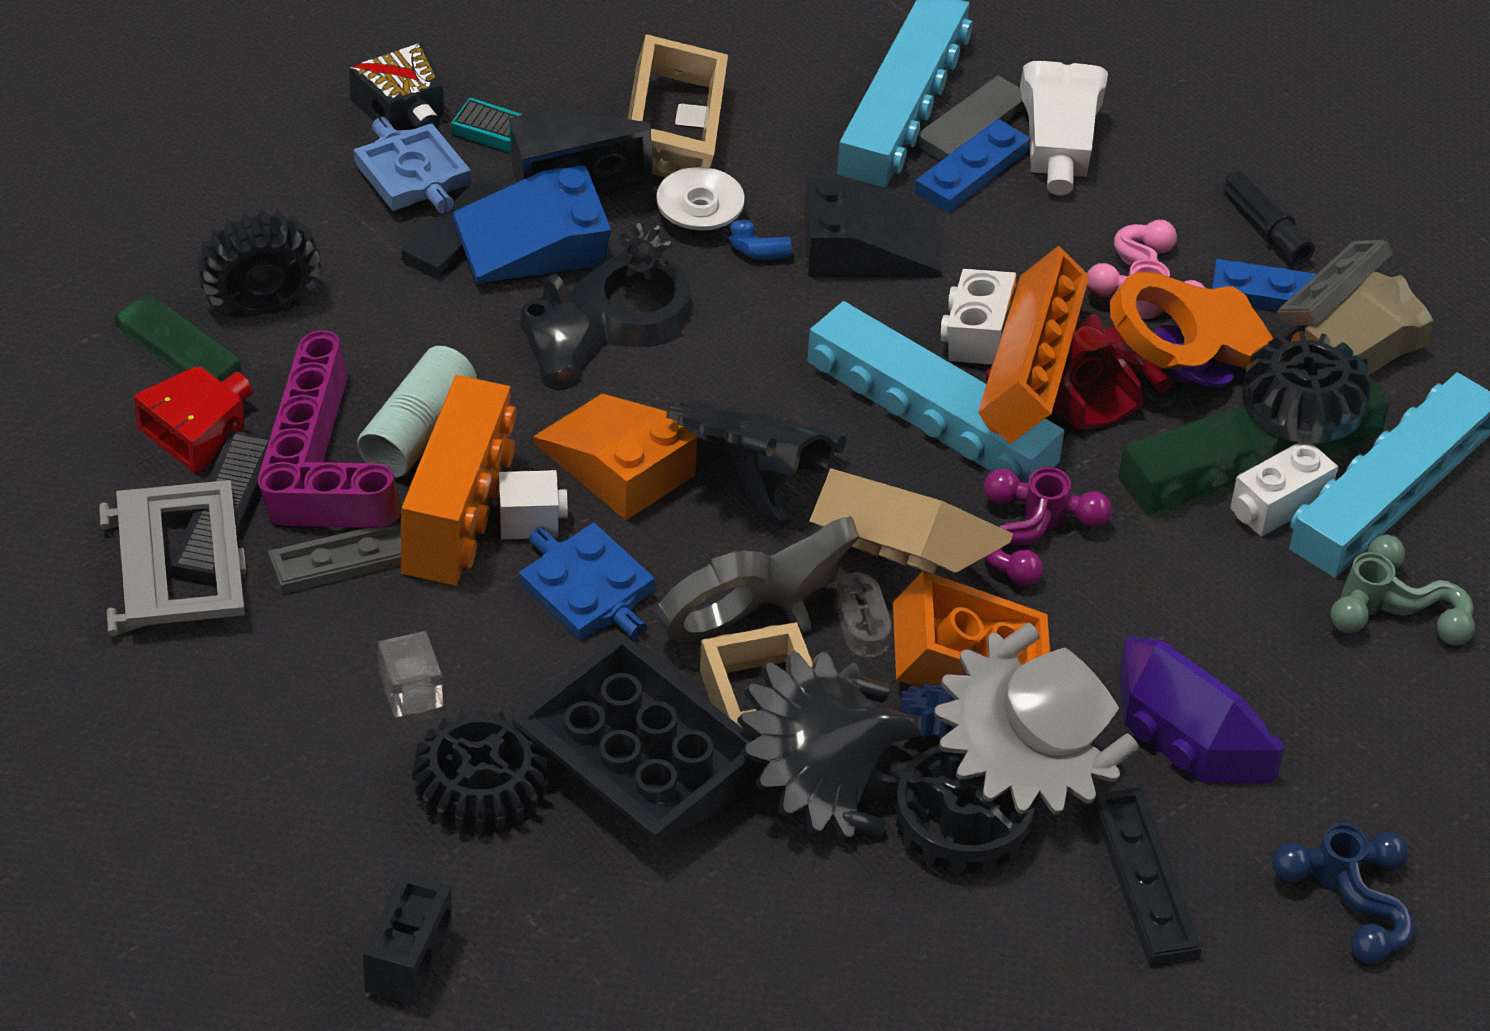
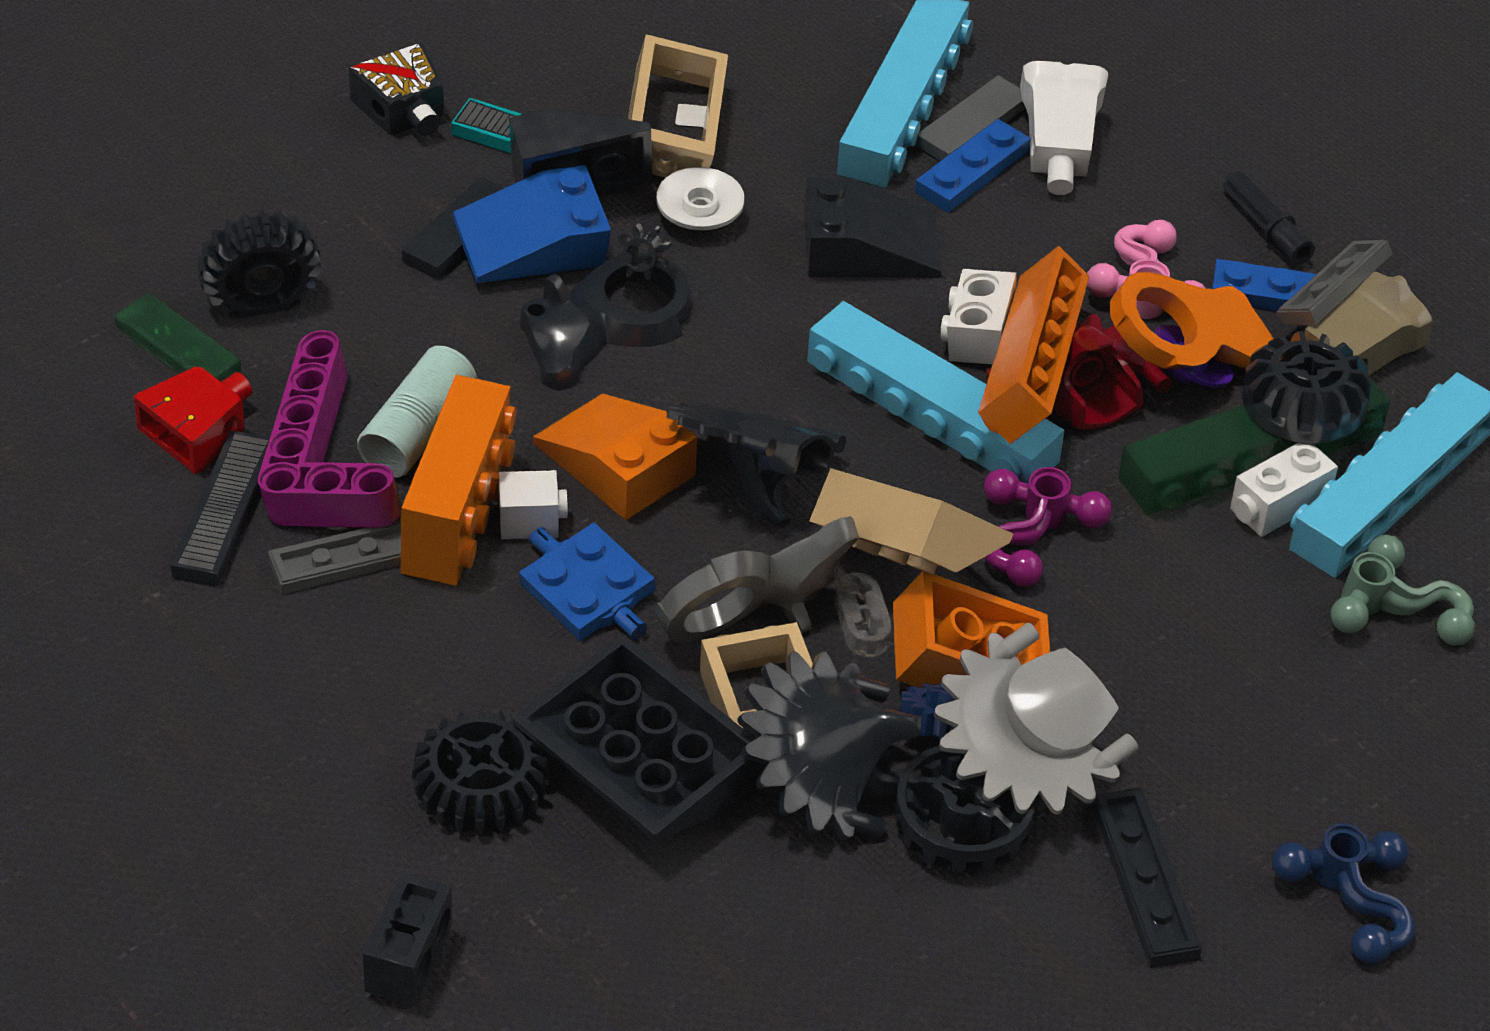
light grey piece [99,480,246,636] -> none
medium blue plate [354,117,472,214] -> none
clear brick [378,631,443,718] -> none
blue arm [729,220,792,261] -> none
dark purple wedge [1119,635,1285,783] -> none

